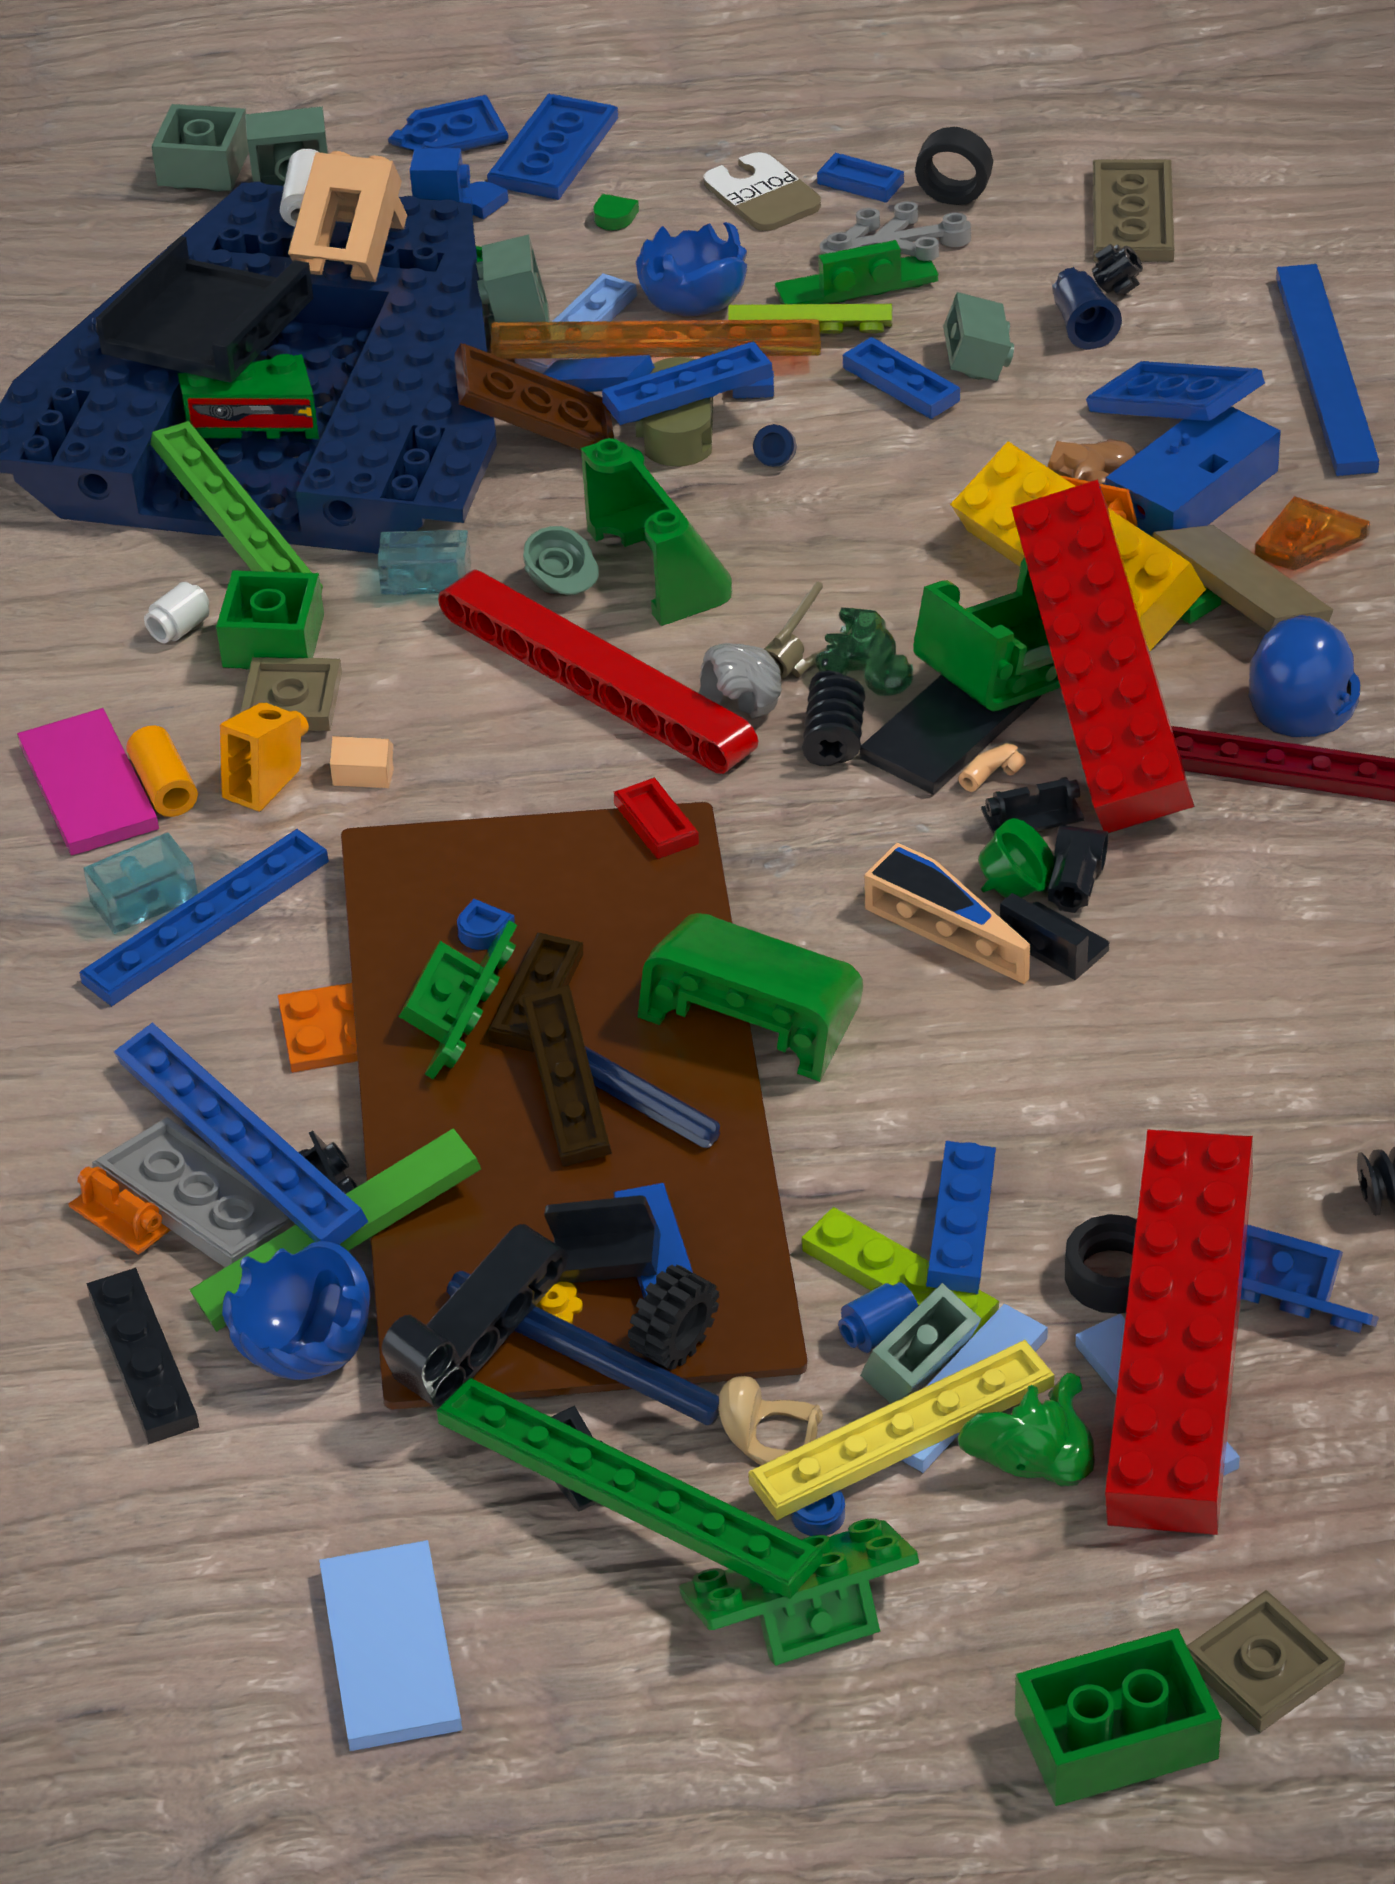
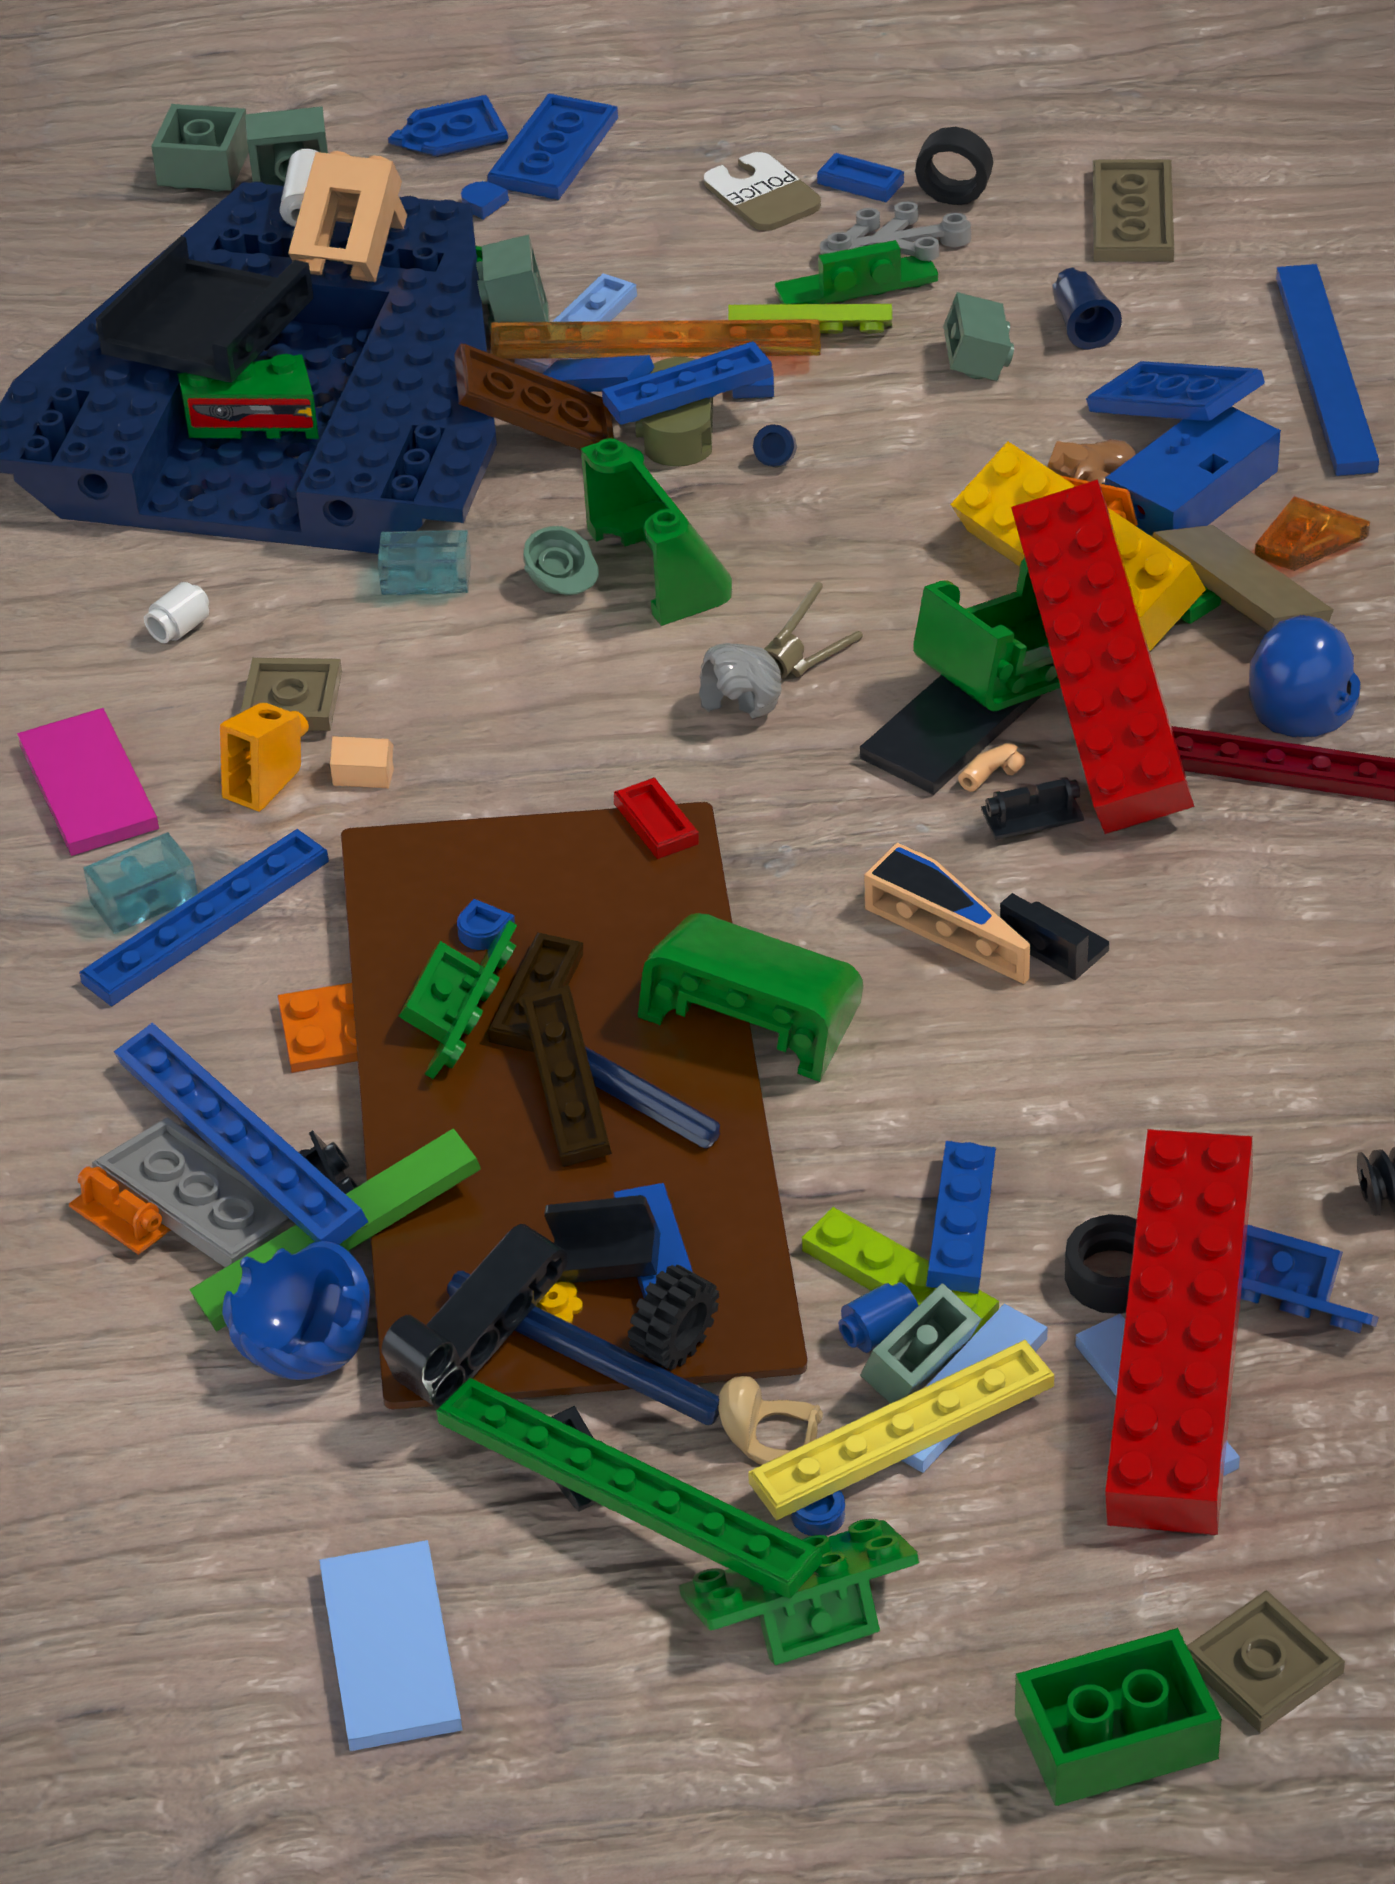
black plate [86,1267,199,1444] -> none
light orange brick [126,725,198,817] -> none
bright green plate [150,421,323,593] -> none
green brick [216,570,324,670] -> none
blue brick [410,148,473,216] -> none
red beam [438,569,759,774] -> none
green tile [593,193,639,231] -> none
blue piece [636,222,748,317] -> none
black piece [802,670,866,766] -> none
clear green animal [815,607,914,696] -> none
blue plate [843,337,960,419] -> none
green piece [958,1373,1095,1487] -> none
green piece [978,818,1054,898] -> none
black piece [1048,825,1108,913] -> none
black gear [1092,244,1143,295] -> none

